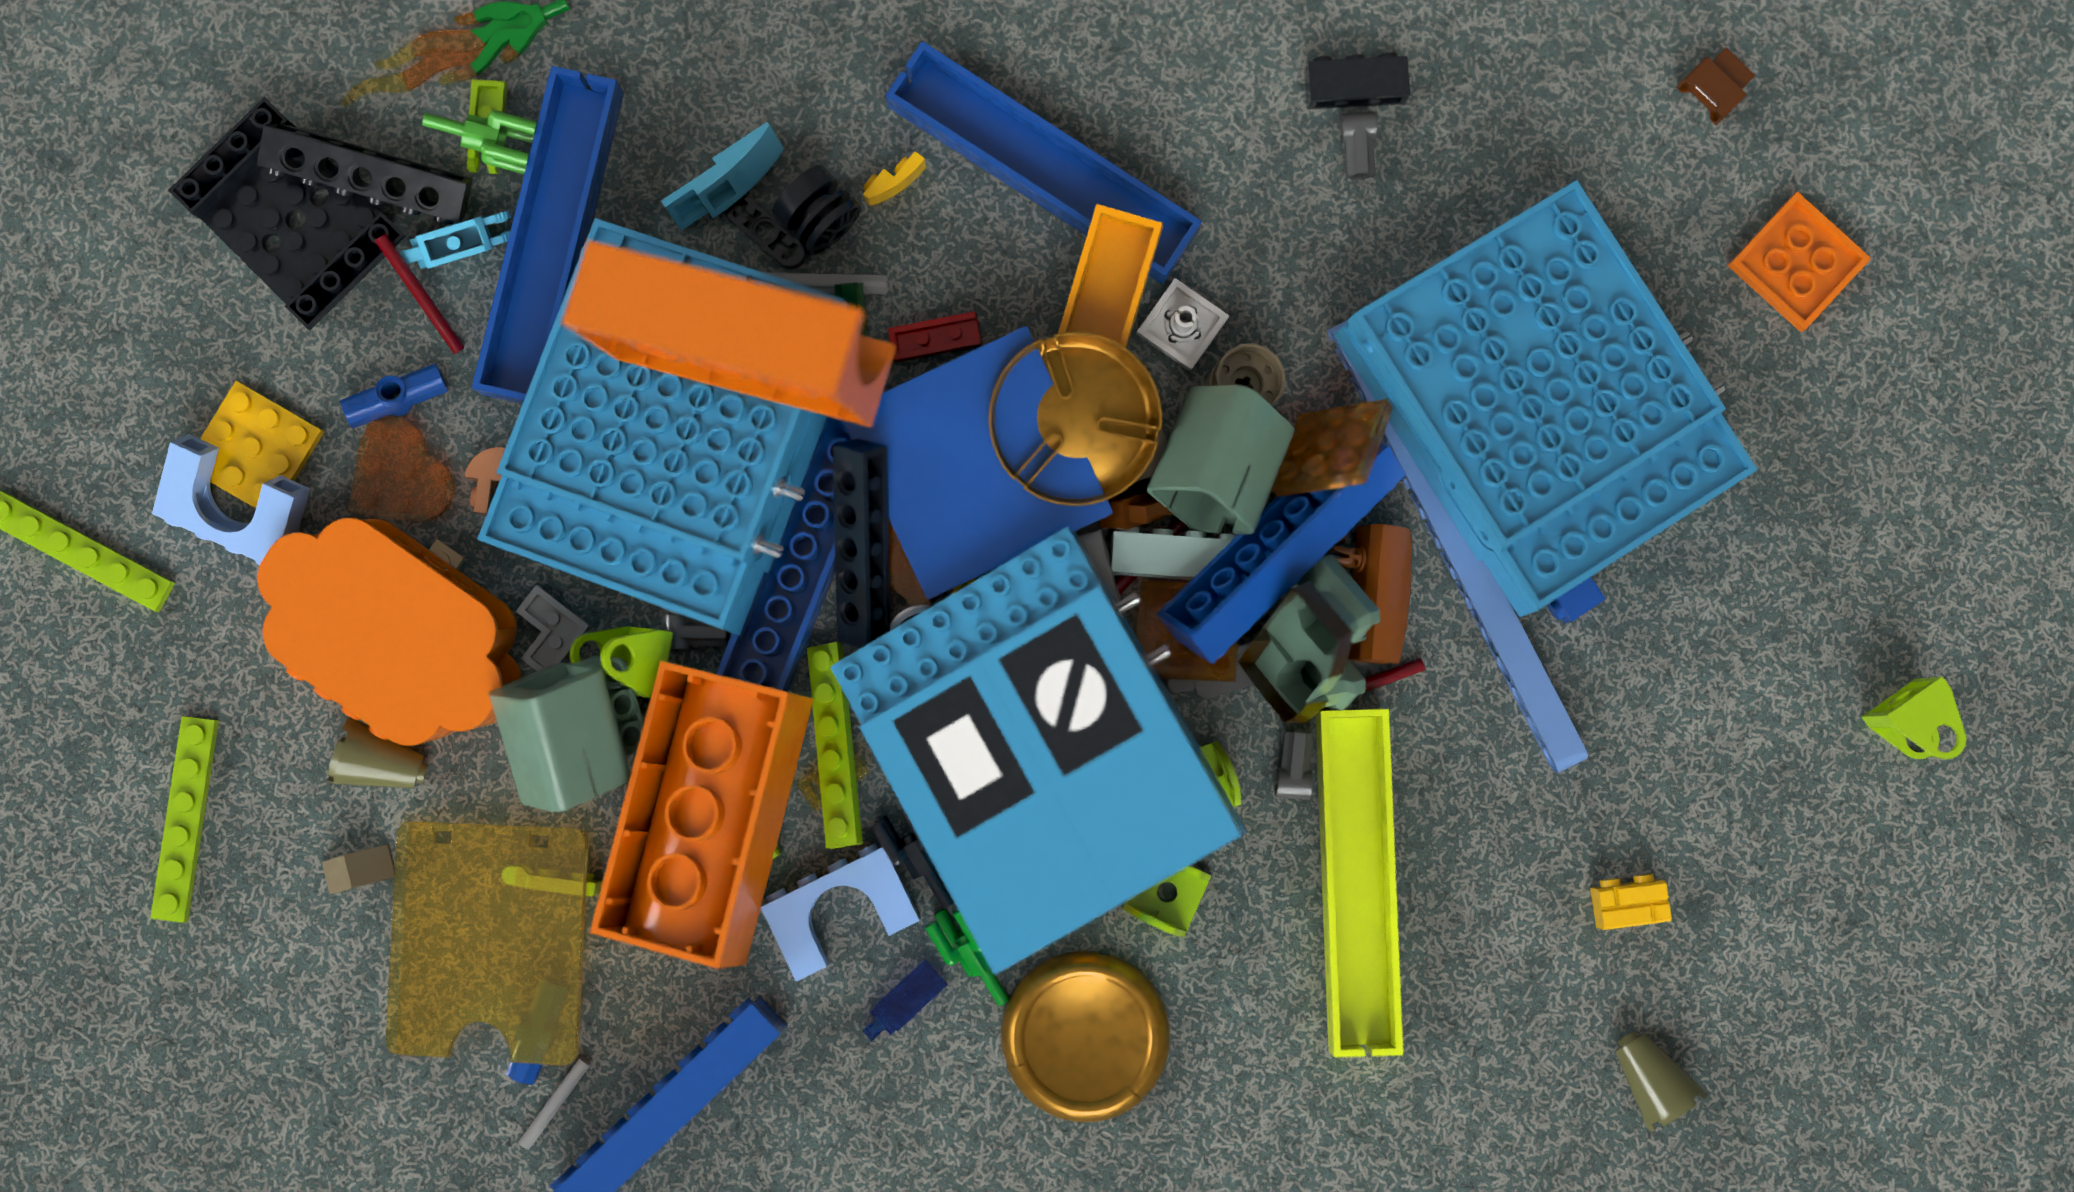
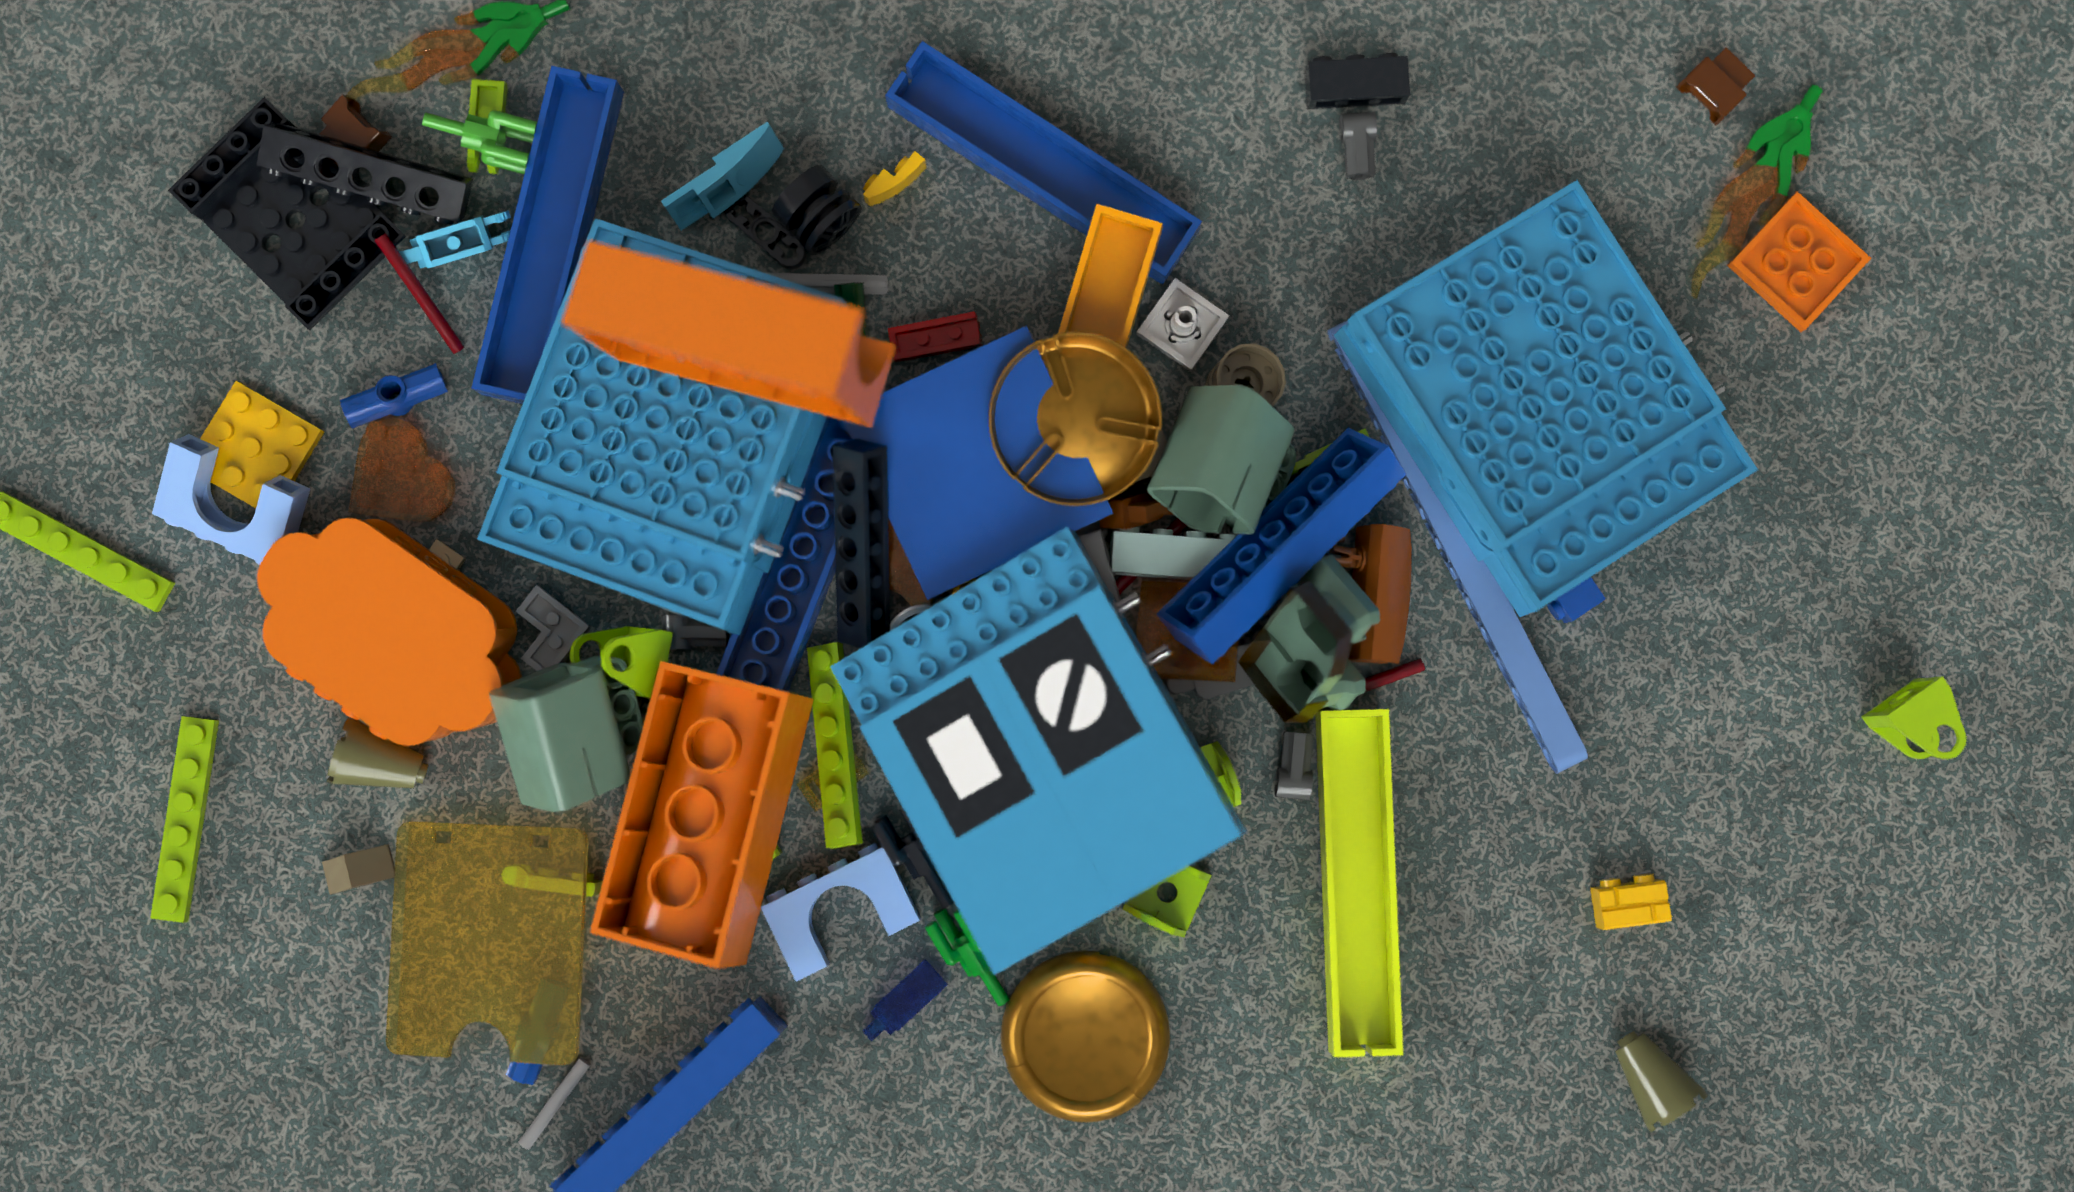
nougat brick [464,447,505,516] -> none
clear orange plate [1272,398,1393,497] -> none
none -> reddish brown piece [320,94,392,166]
none -> piece [1691,85,1823,299]

